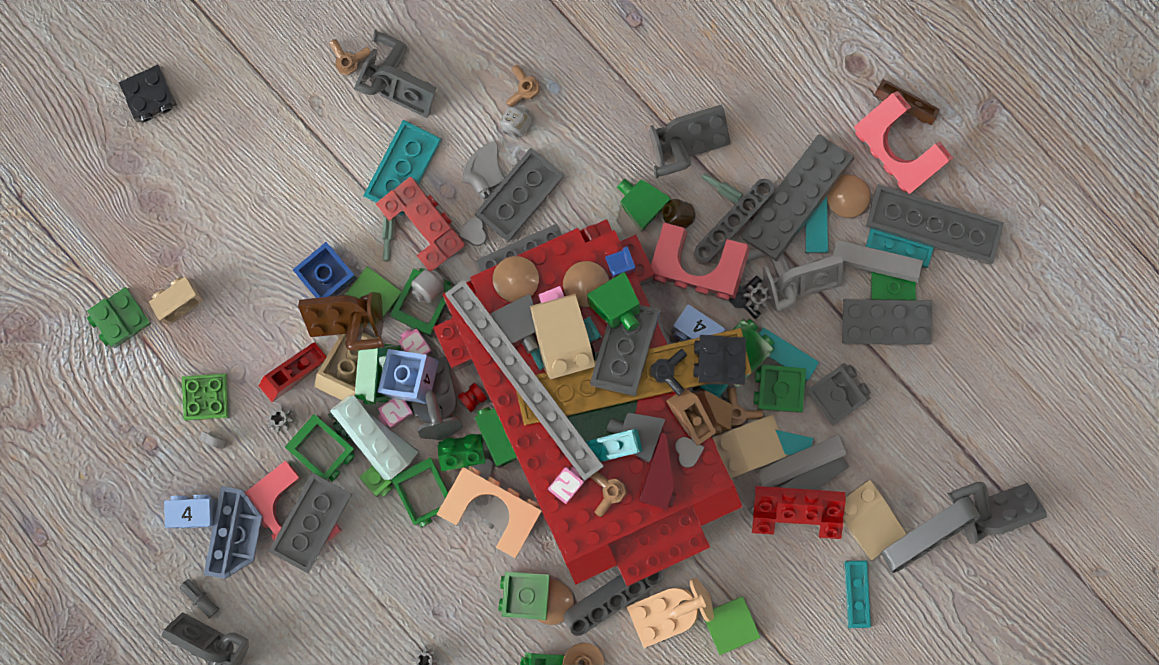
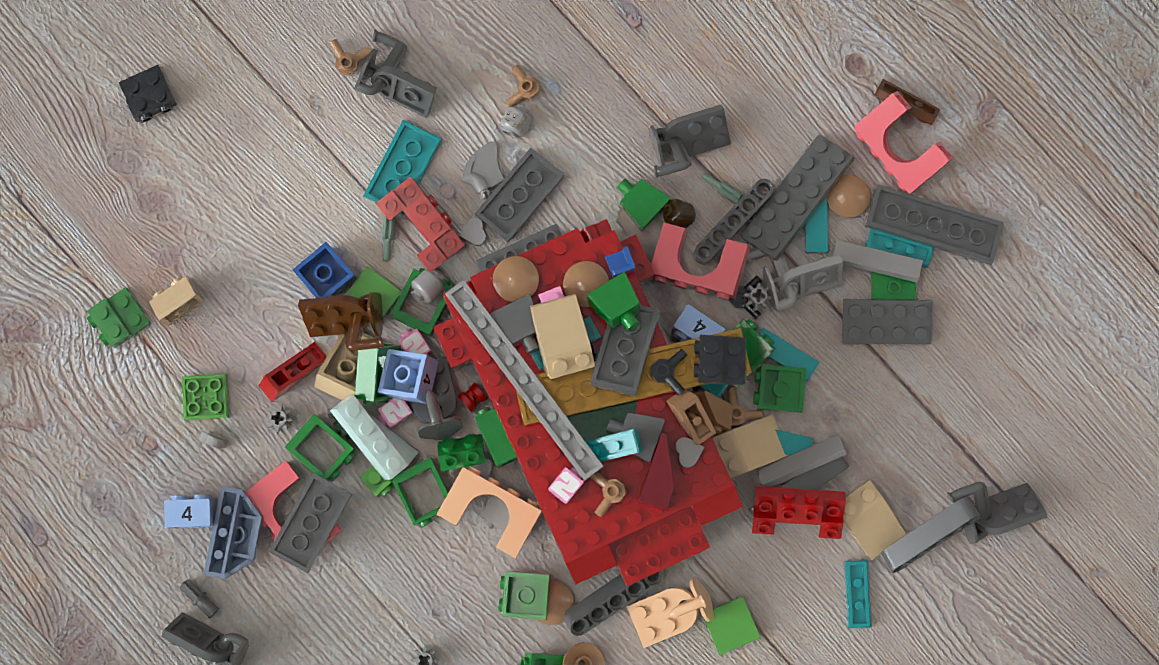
dark grey plate [807,363,871,426] -> none

